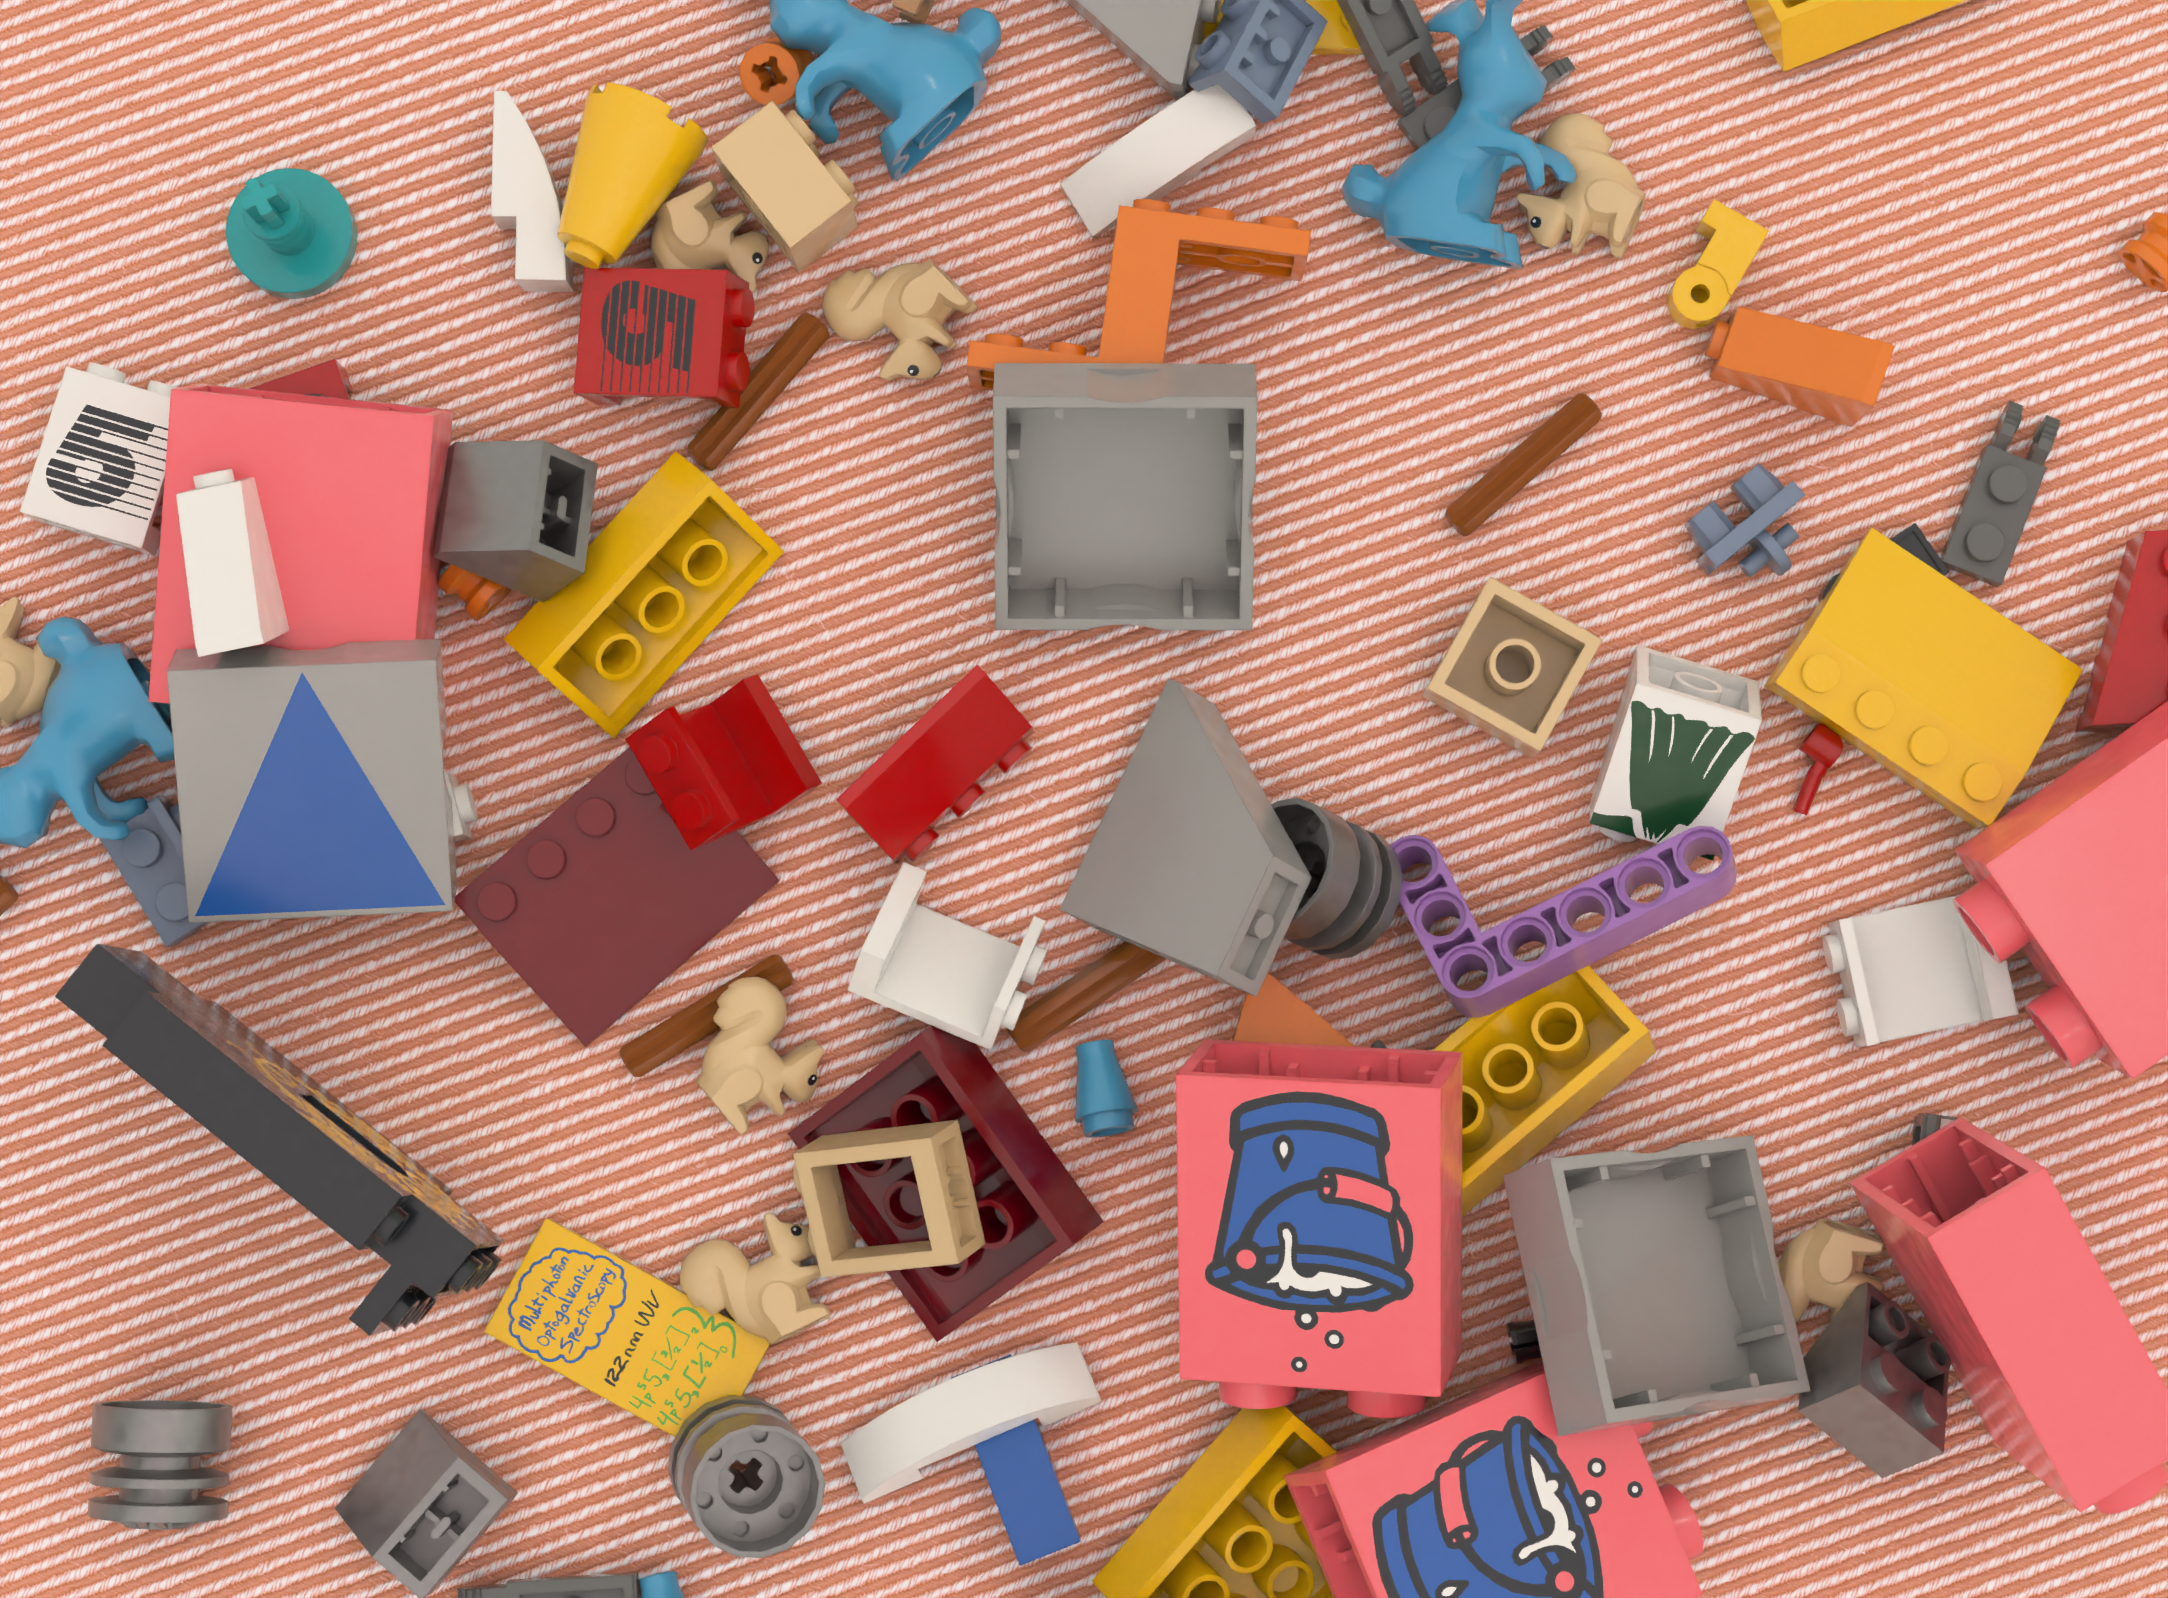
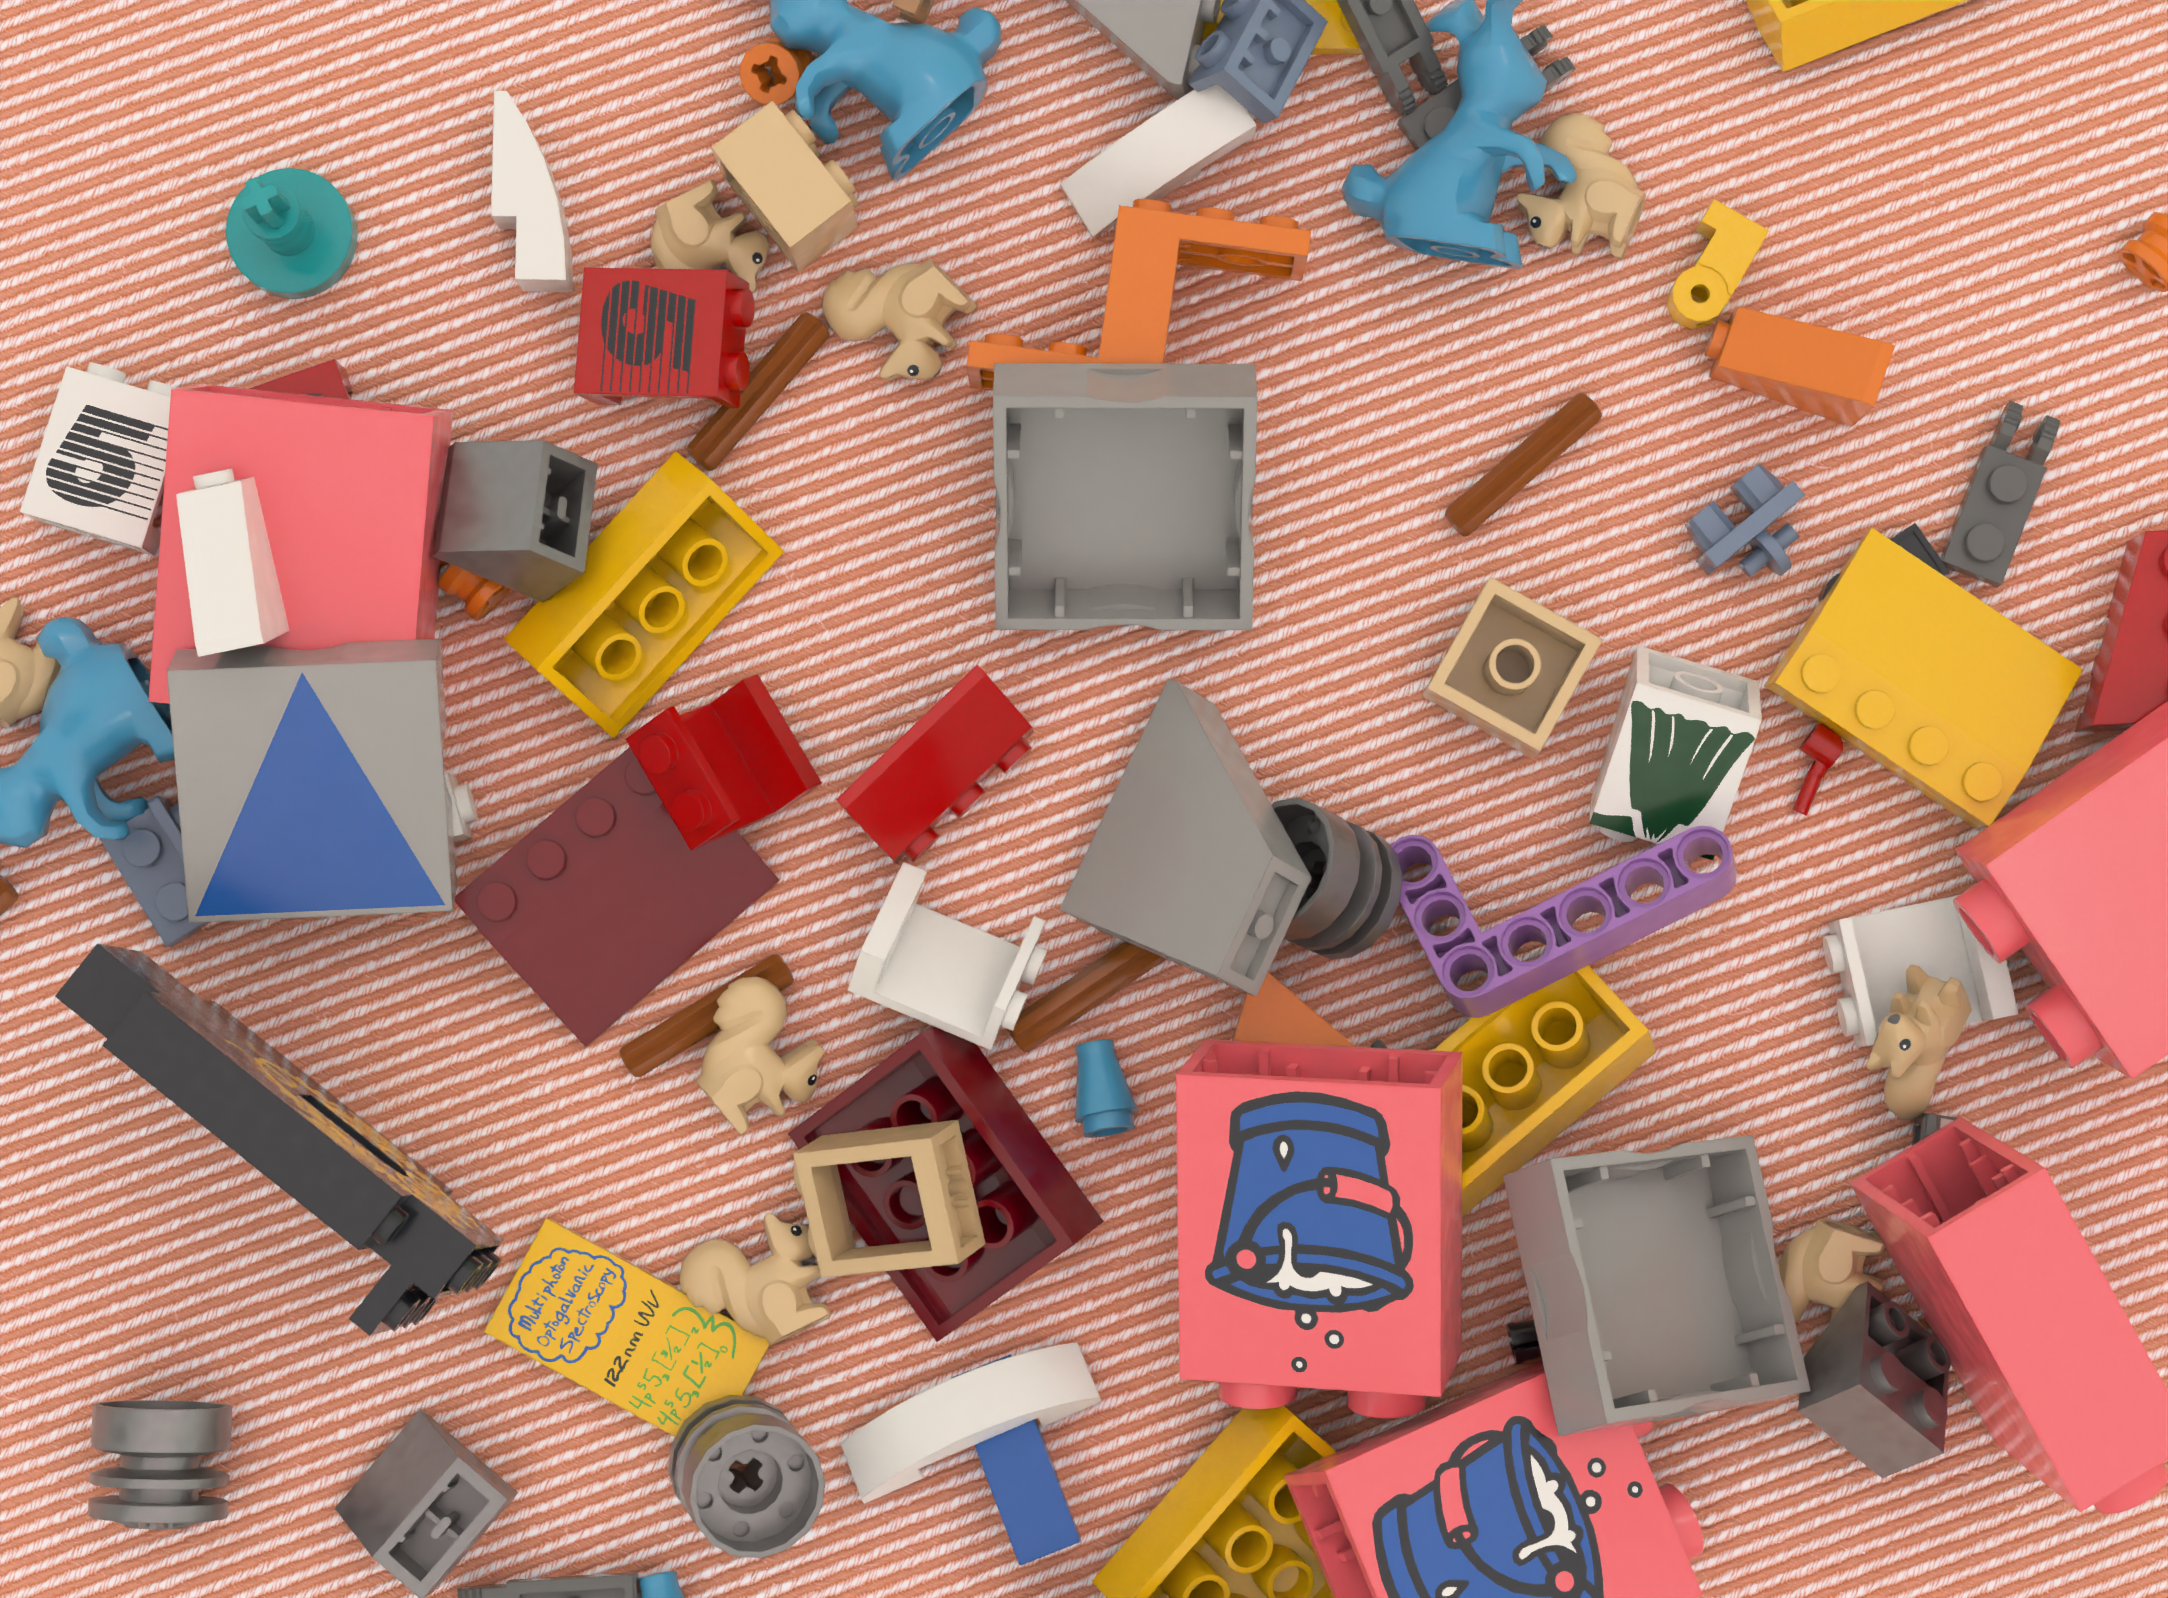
yellow cone [557,82,708,269] -> none
none -> tan animal [1866,965,1972,1120]

